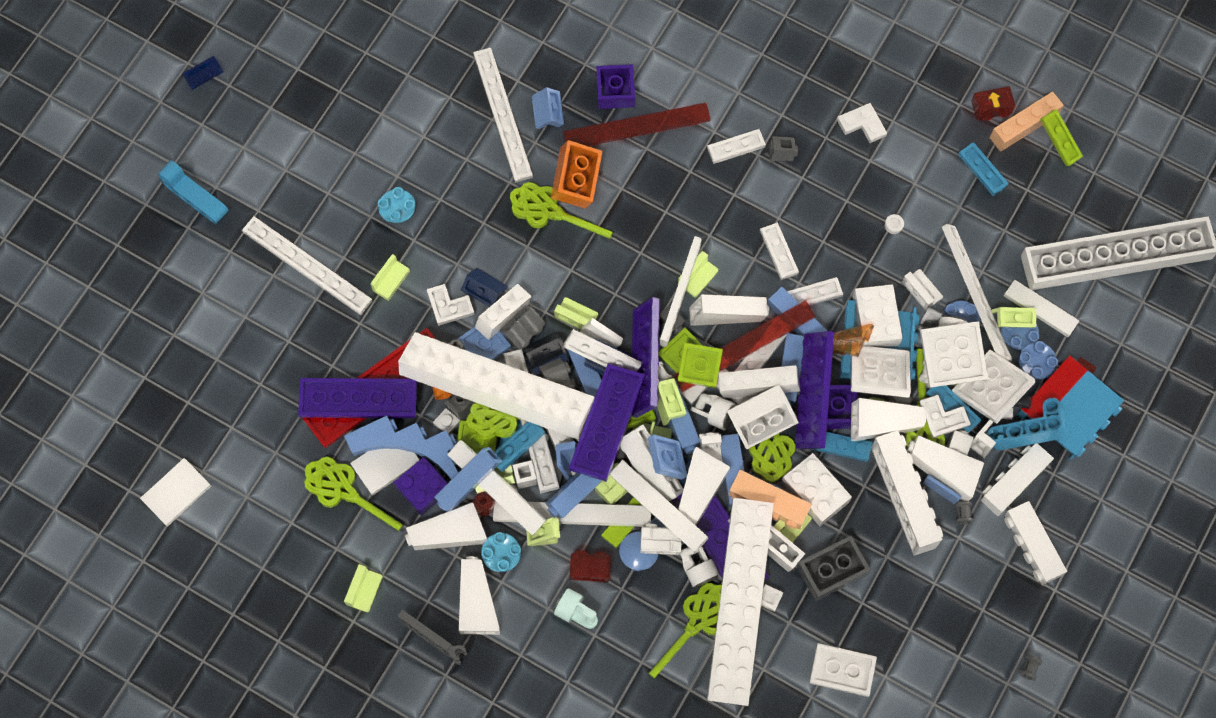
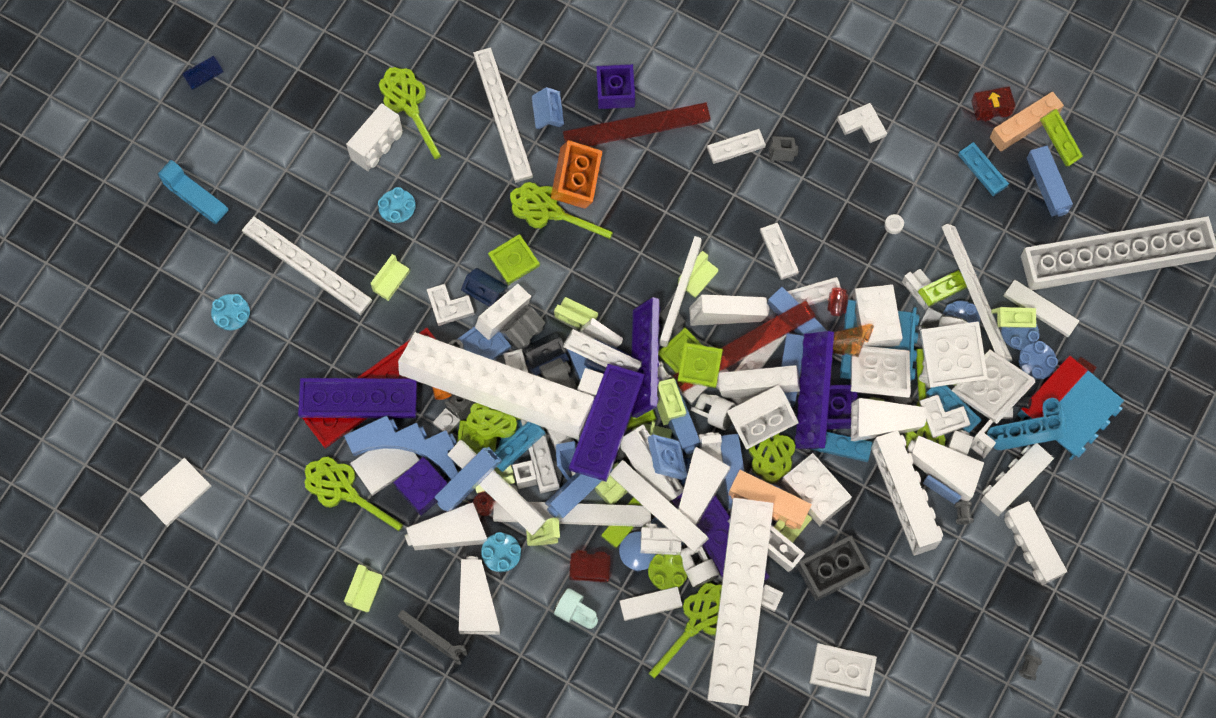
none -> medium azure dish [211,294,250,330]
none -> white brick [346,103,403,171]
none -> lime piece [379,67,441,159]
none -> lime plate [488,234,540,285]
none -> white brick [578,368,604,399]
none -> white tile [620,587,682,621]
none -> lime dish [648,554,687,590]
none -> clear red brick [827,288,848,316]
none -> lime tile [918,270,967,306]
none -> medium blue brick [1027,145,1073,217]

